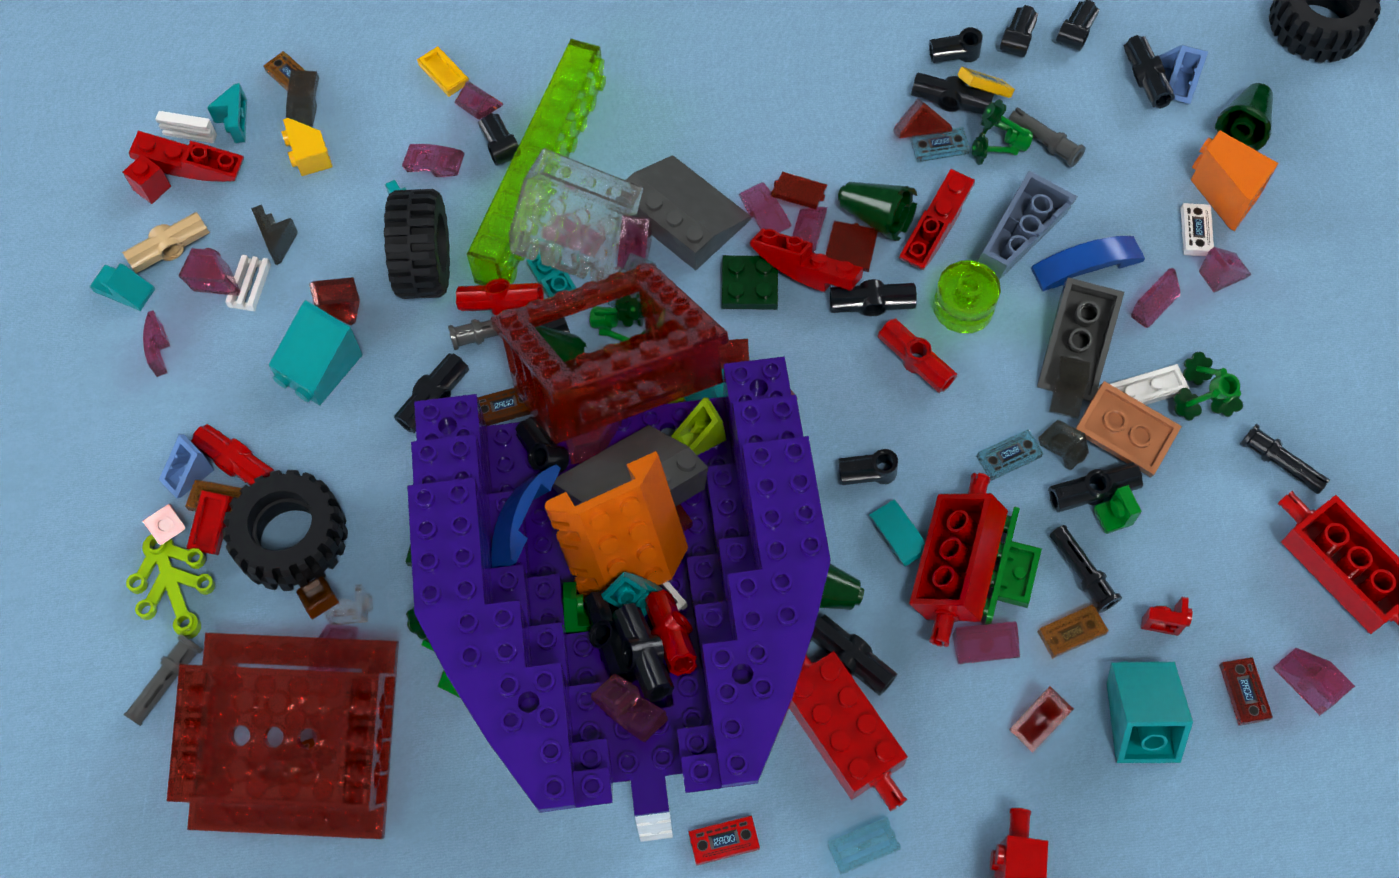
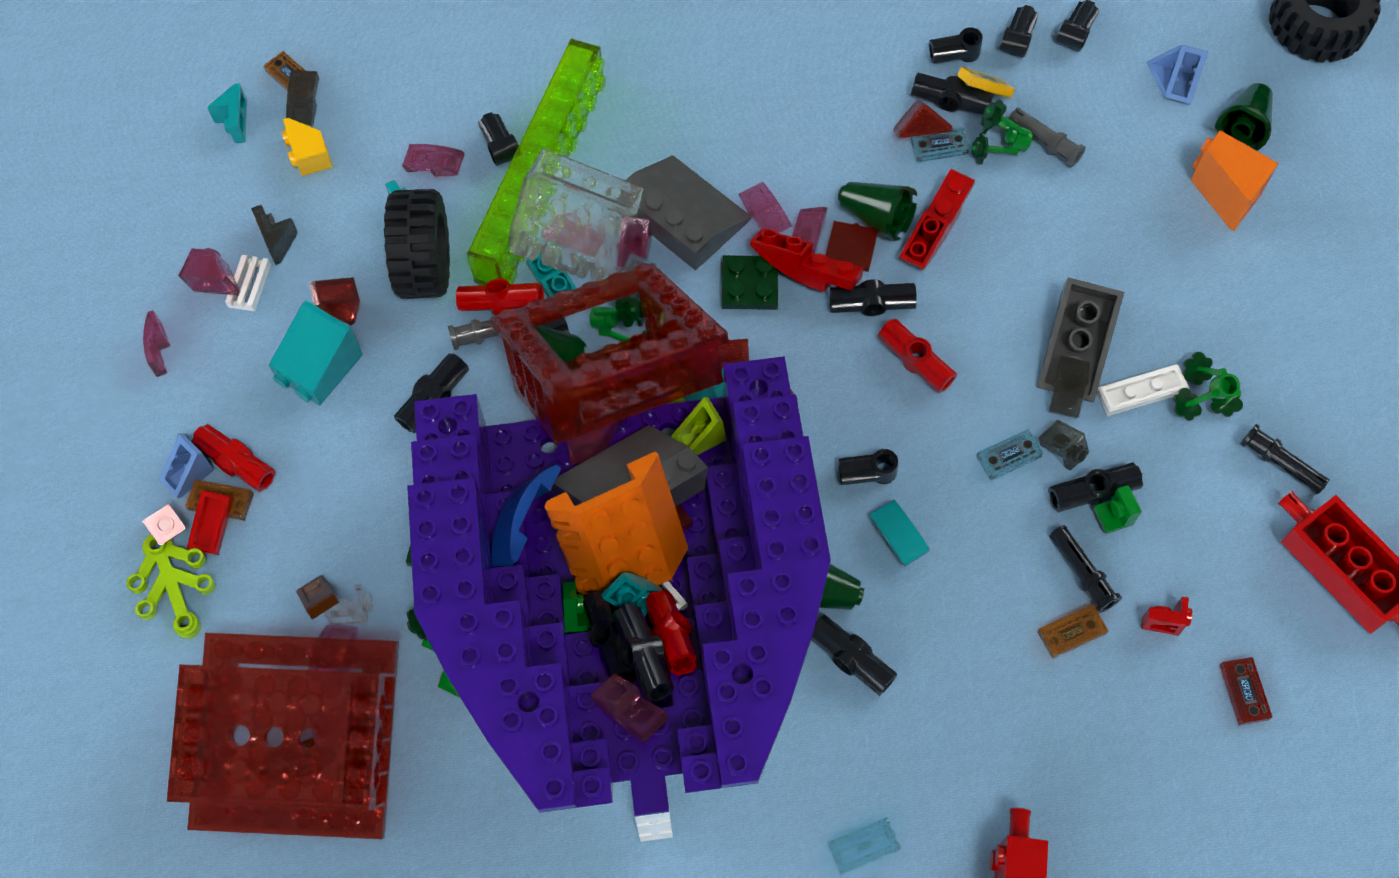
teal slope [90,263,155,311] -> none
red brick [122,154,171,204] -> none
tan piece [122,212,210,274] -> none
dark grey pin [123,634,203,726] -> none
red slope [129,131,244,182] -> none
white tile [155,111,217,143] -> none
black tyre [223,470,348,591] -> none
yellow tile [417,46,470,97] -> none
clear pink slope [455,81,503,120] -> none
reddish brown tile [478,384,536,426] -> none
black piece [515,417,569,473] -> none
red tile [688,816,760,866] -> none
clear red piece [771,172,827,210] -> none
red brick [789,651,908,812] -> none
red brick [909,473,1008,647] -> none
clear neon green wheel [933,260,1001,333] -> none
clear pink slope [952,621,1020,664] -> none
sand blue wedge [973,171,1078,282] -> none
green bracket [983,507,1042,628] -> none
clear red slope [1009,686,1074,753] -> none
blue slope [1031,236,1145,292] -> none
nougat plate [1073,381,1182,477] -> none
teal slope [1106,661,1193,763] -> none
black piece [1124,35,1175,109] -> none
clear pink slope [1131,268,1181,328] -> none
white tile [1181,203,1214,256] -> none
clear pink slope [1199,247,1251,292] -> none
clear pink slope [1273,648,1355,716] -> none

